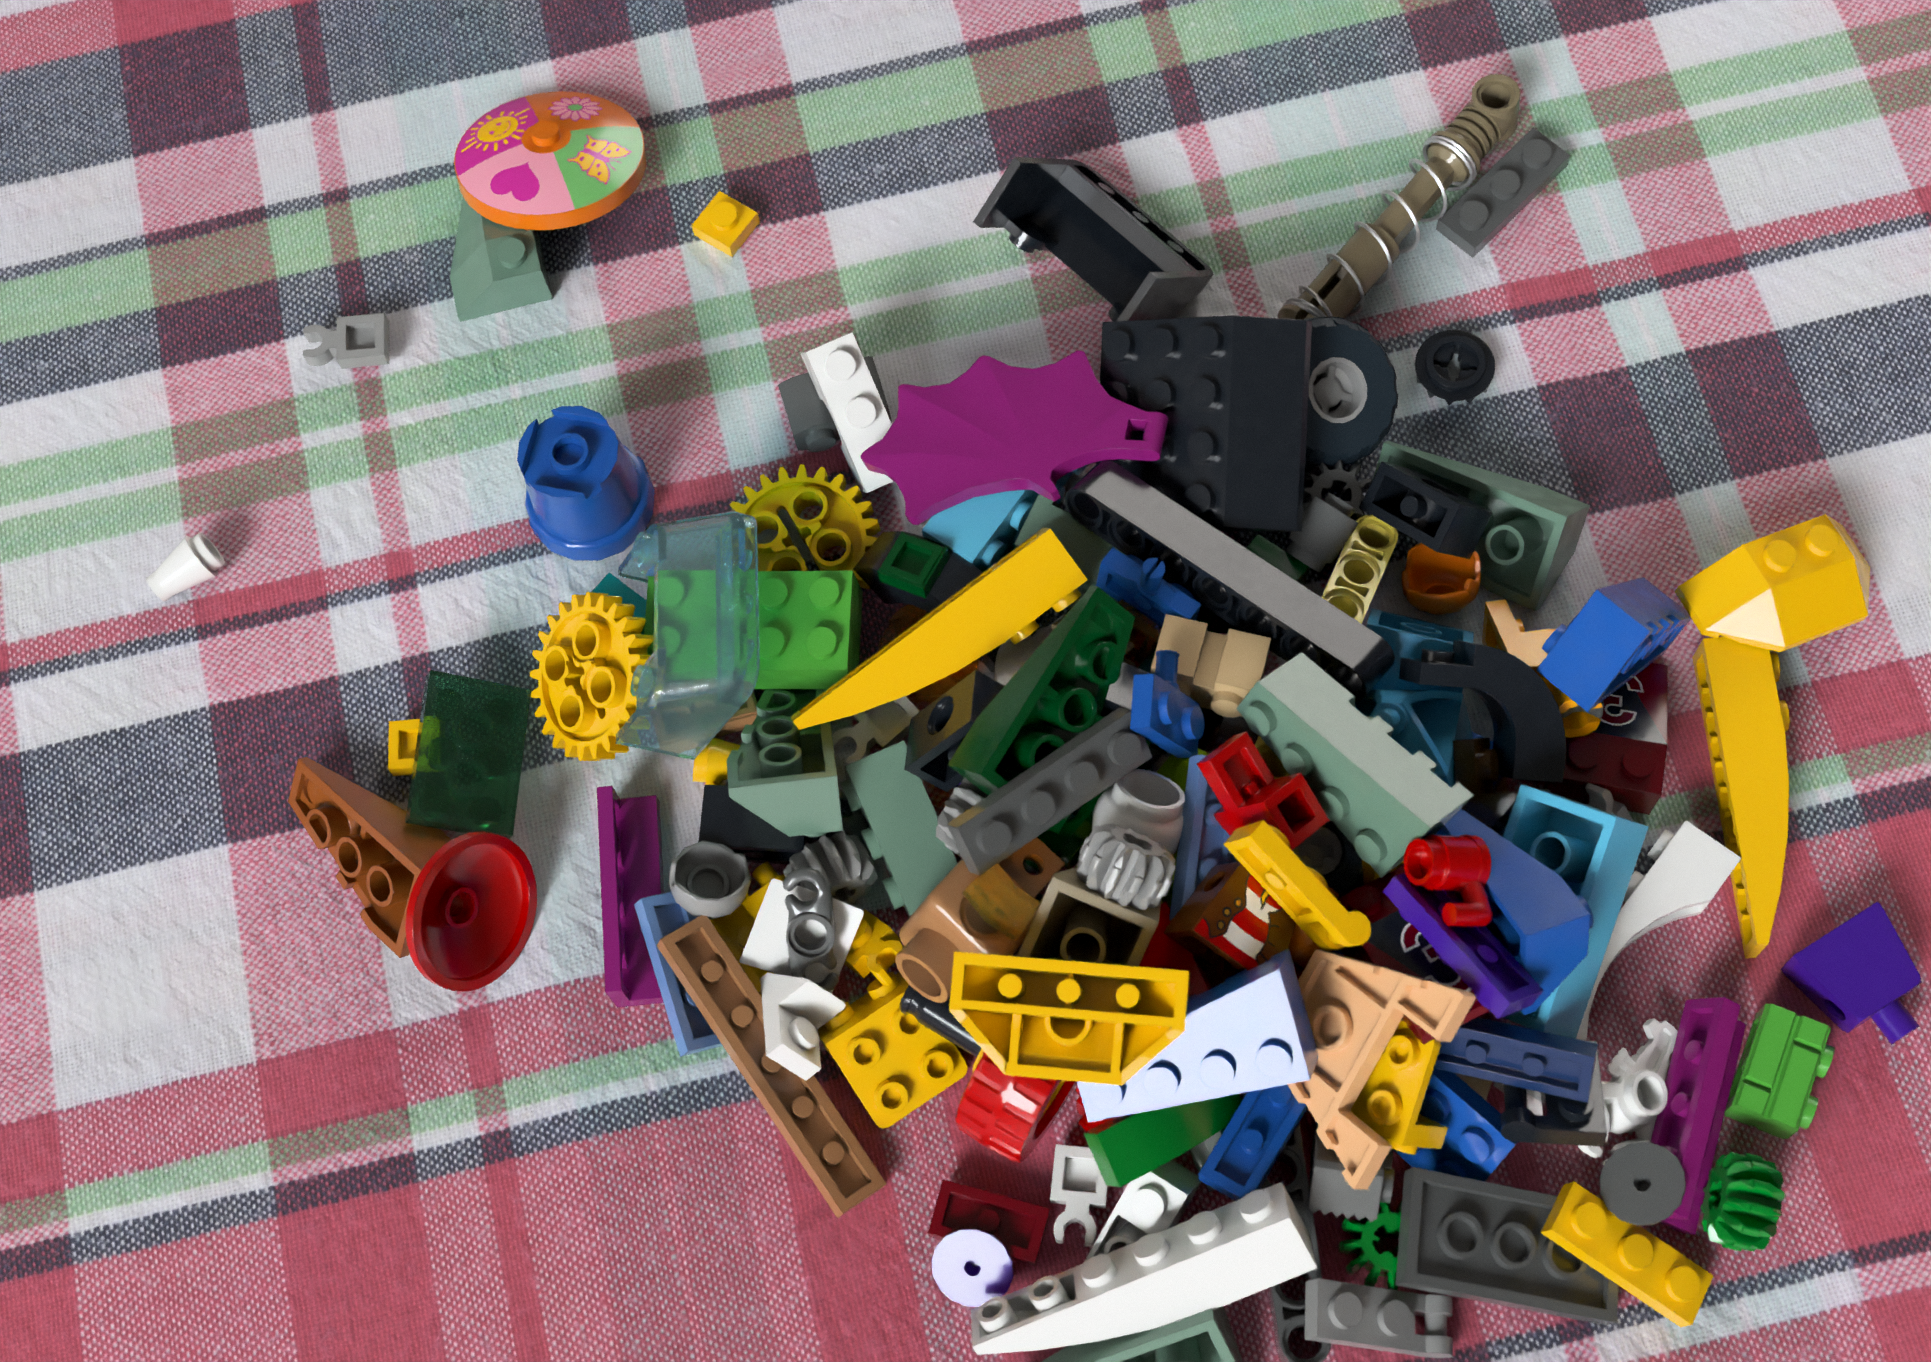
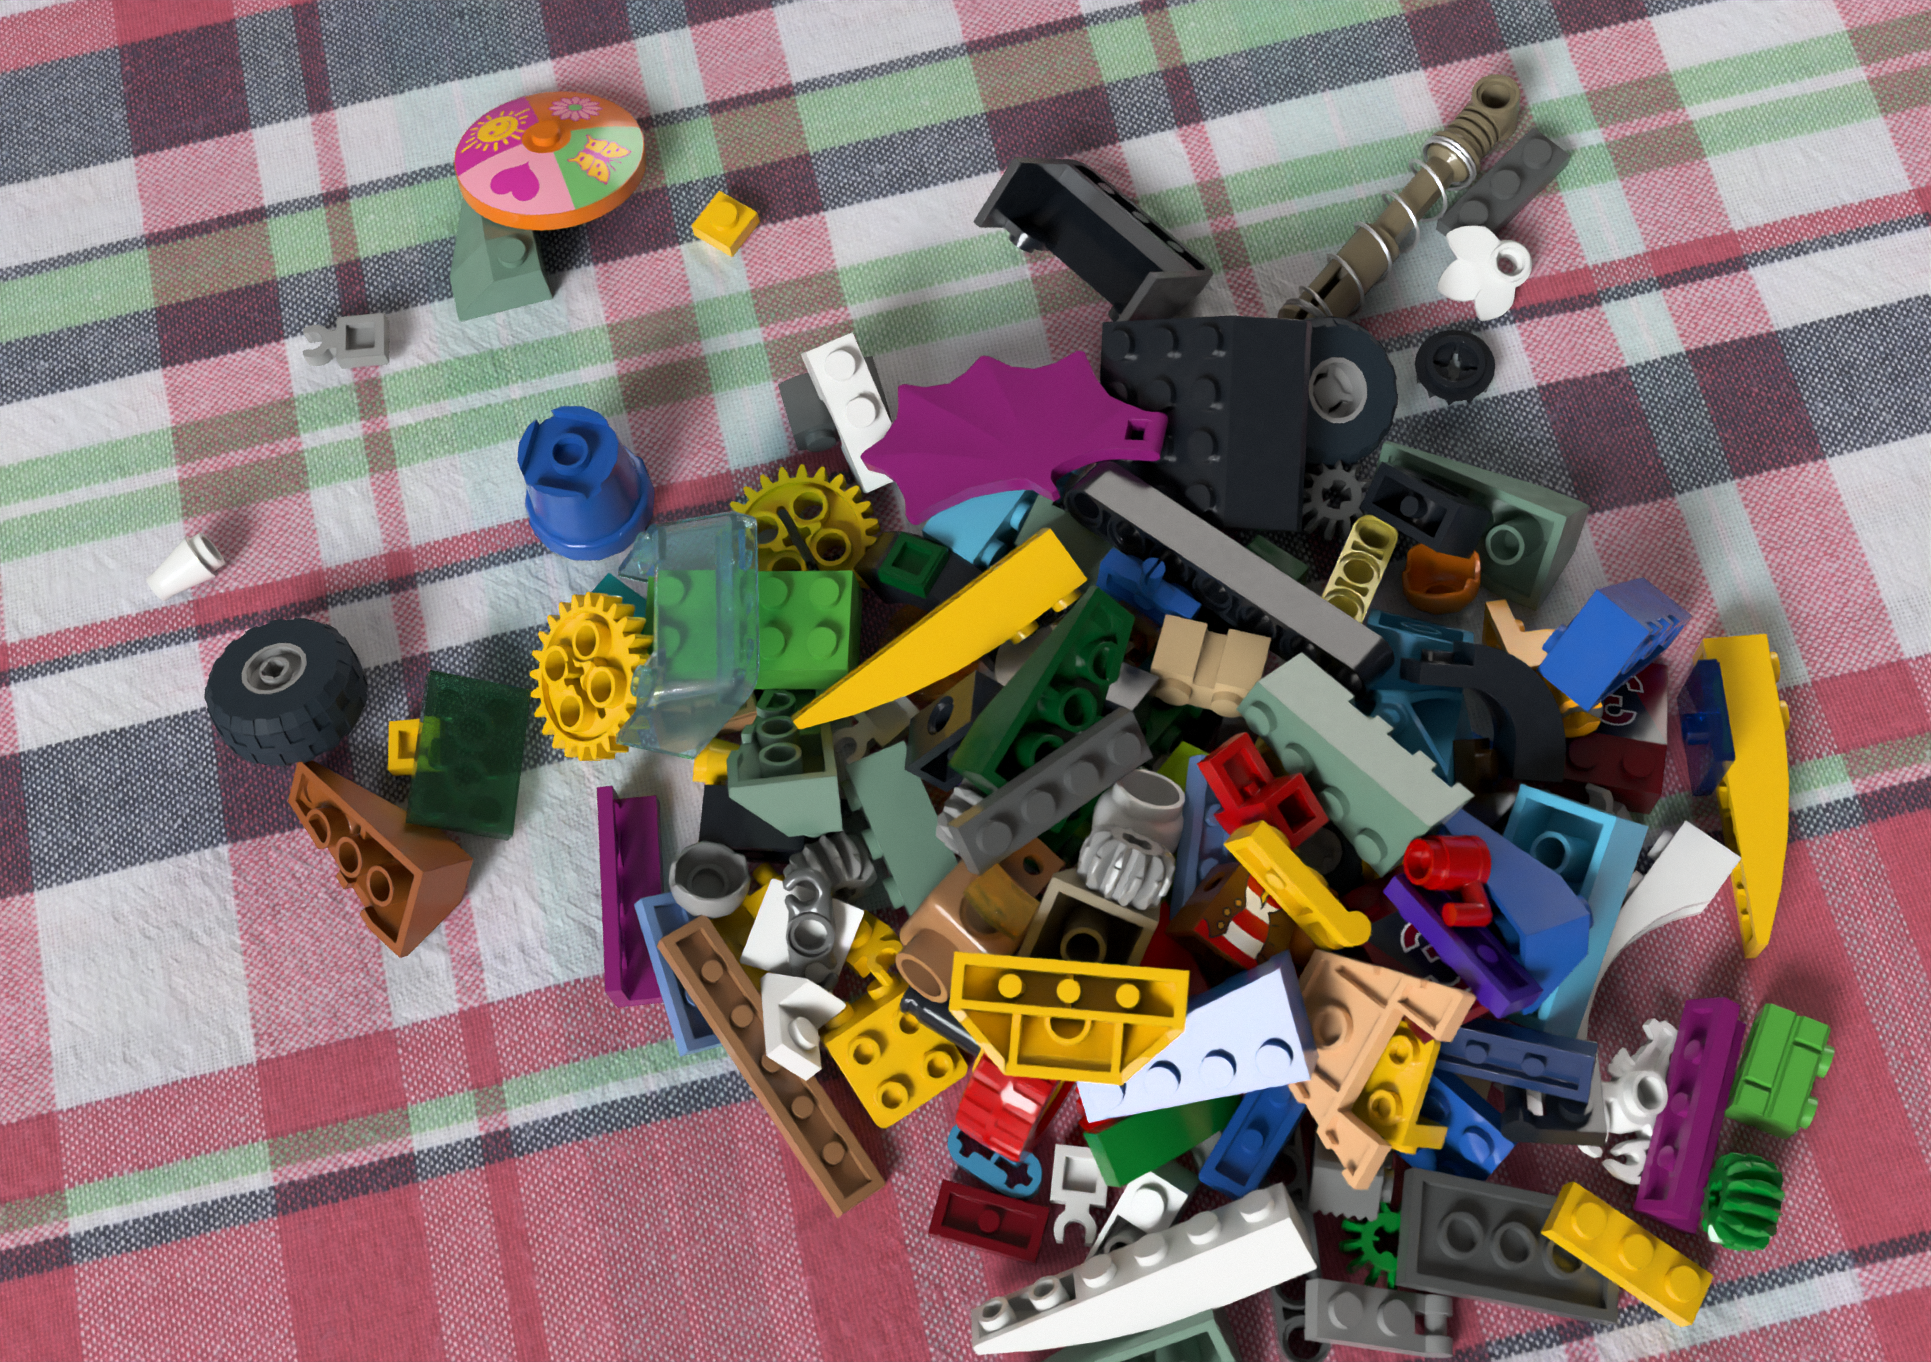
red dish [405,832,537,992] -> none
piece [931,1229,1014,1307] -> none
blue plate [1130,650,1204,758] -> none
dark grey brick [1285,492,1358,573] -> none
dark grey piece [1599,1142,1686,1226] -> none
yellow wedge [1674,514,1870,652] -> none
dark purple torso [1781,901,1922,1045] -> none
none -> black wheel [204,618,368,766]
none -> dark azure beam [948,1125,1043,1202]
none -> white plate [1437,225,1532,321]
none -> clear blue plate [1677,659,1736,797]

